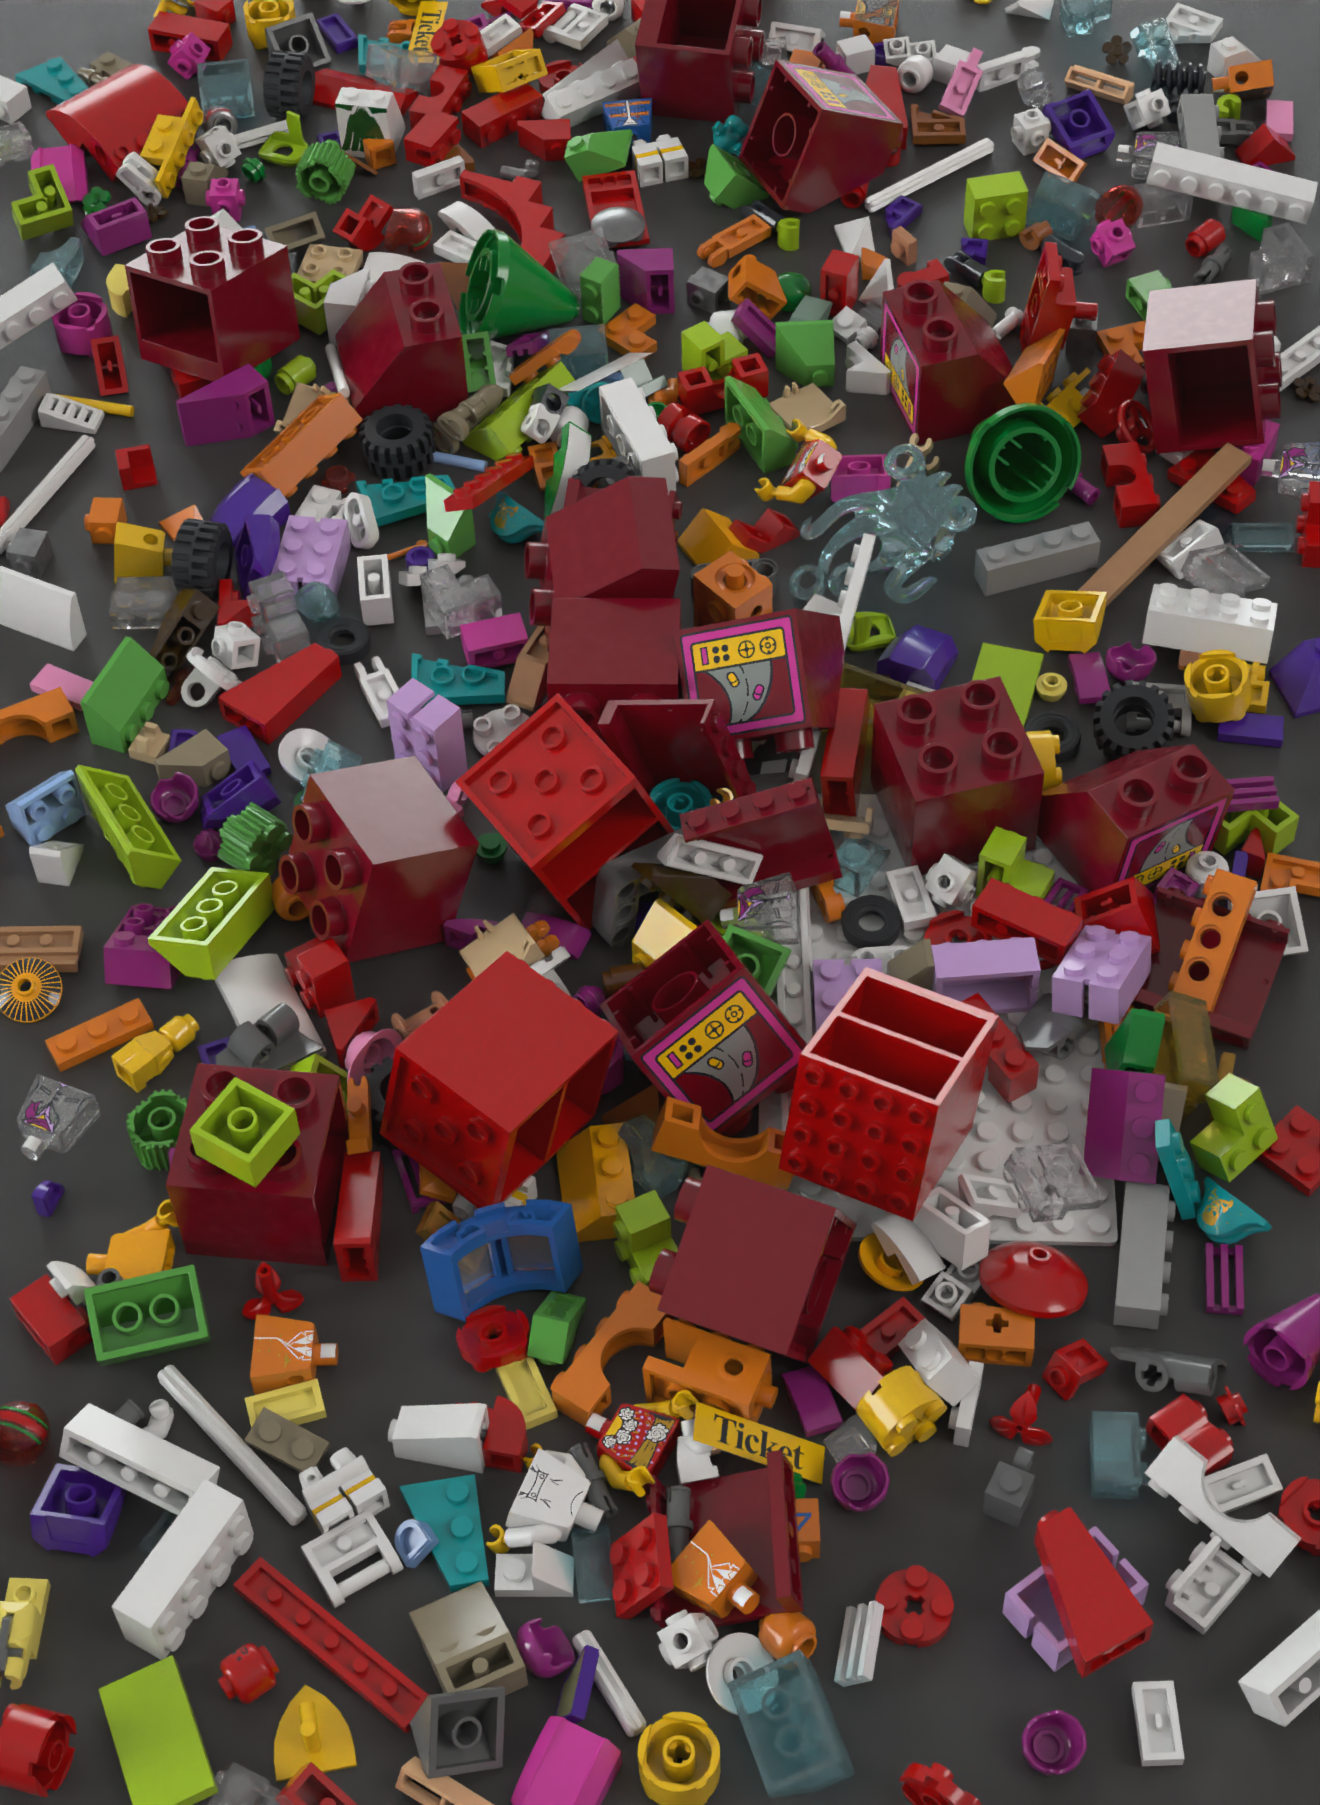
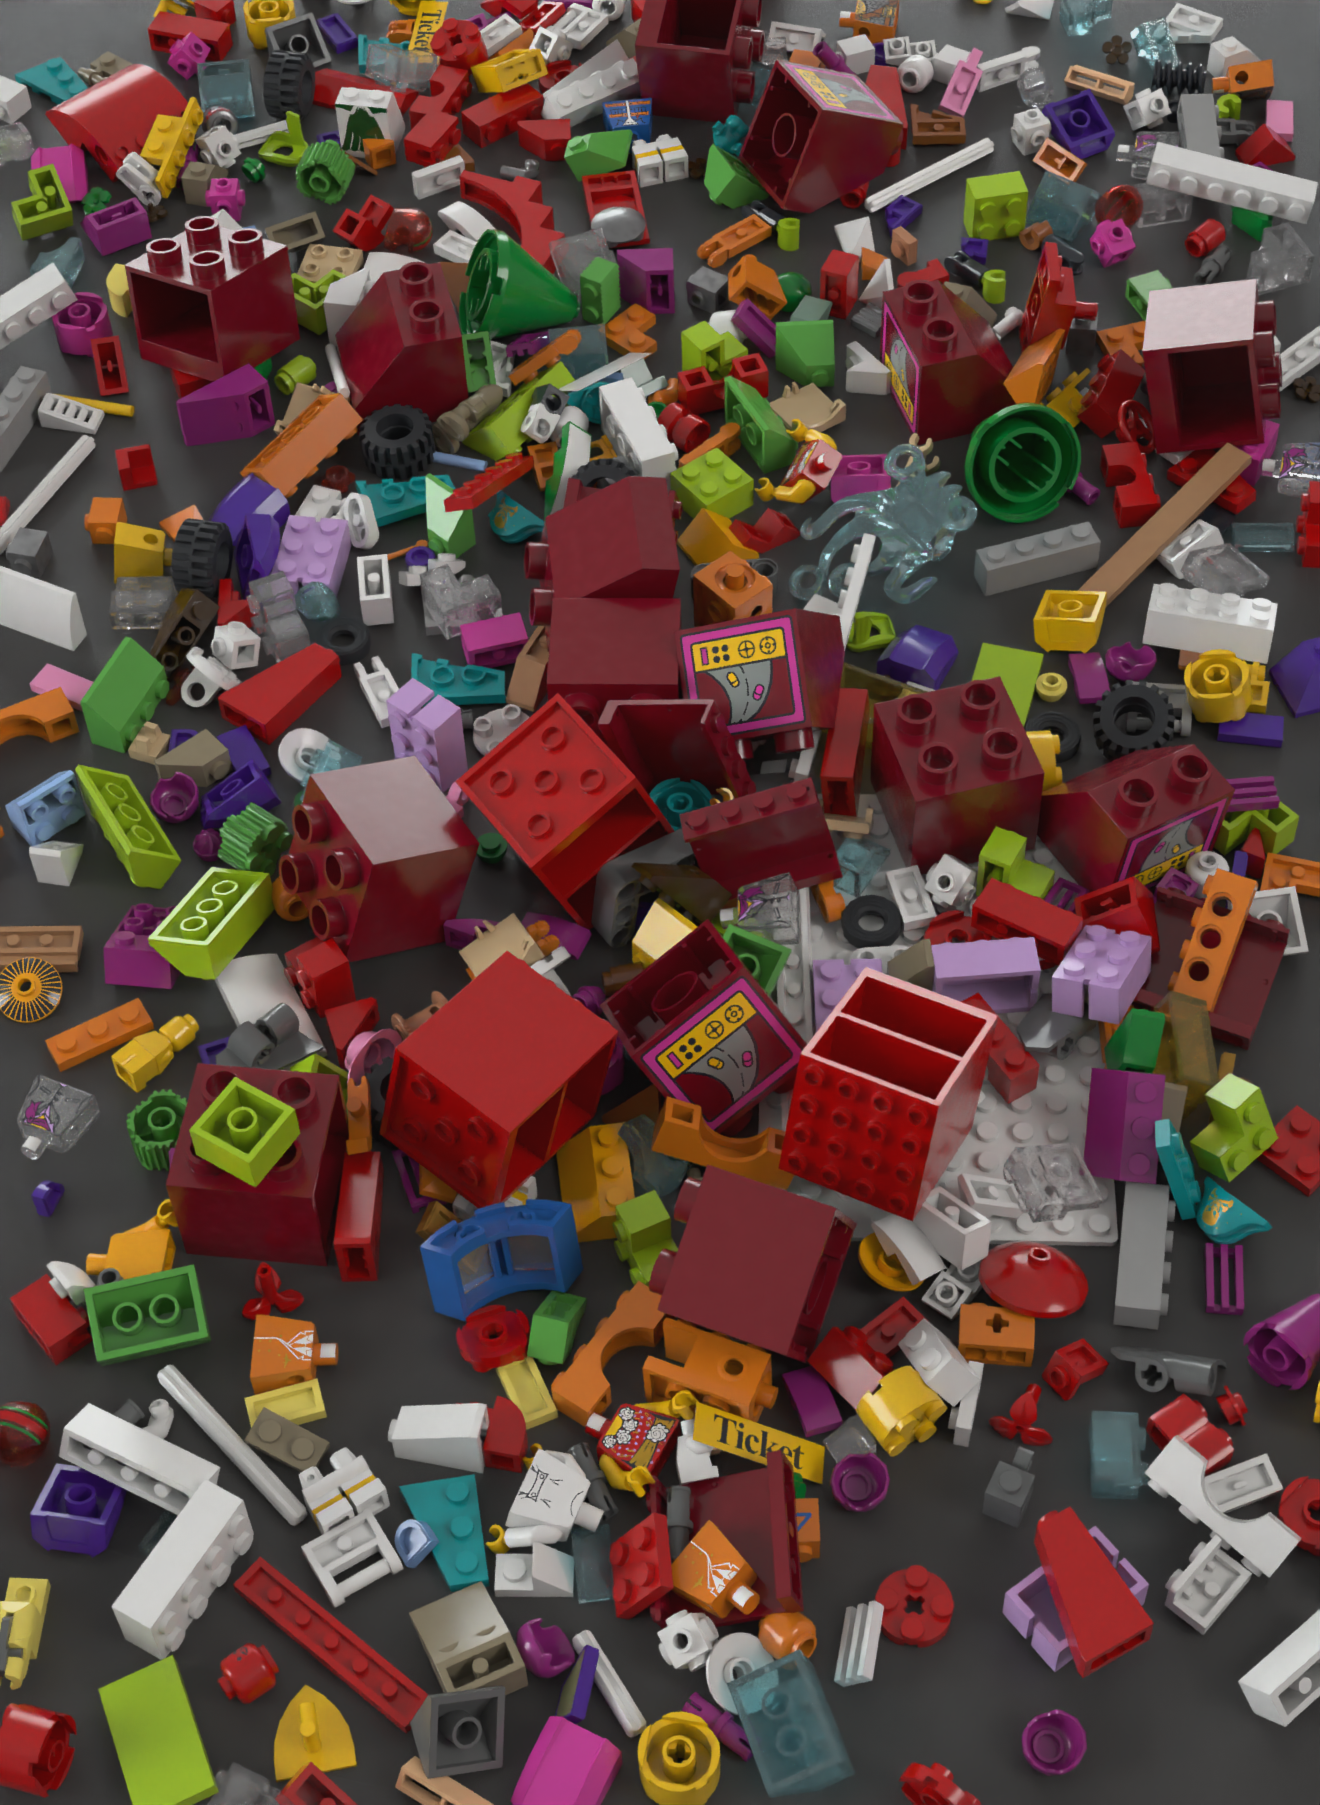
white slope [657,833,763,886] -> none
white plate [832,306,879,350] -> none
white plate [1131,1680,1185,1767] -> none
none -> white brick [529,26,575,65]
none -> lime brick [670,447,754,519]
none -> magenta pin [681,1692,761,1762]

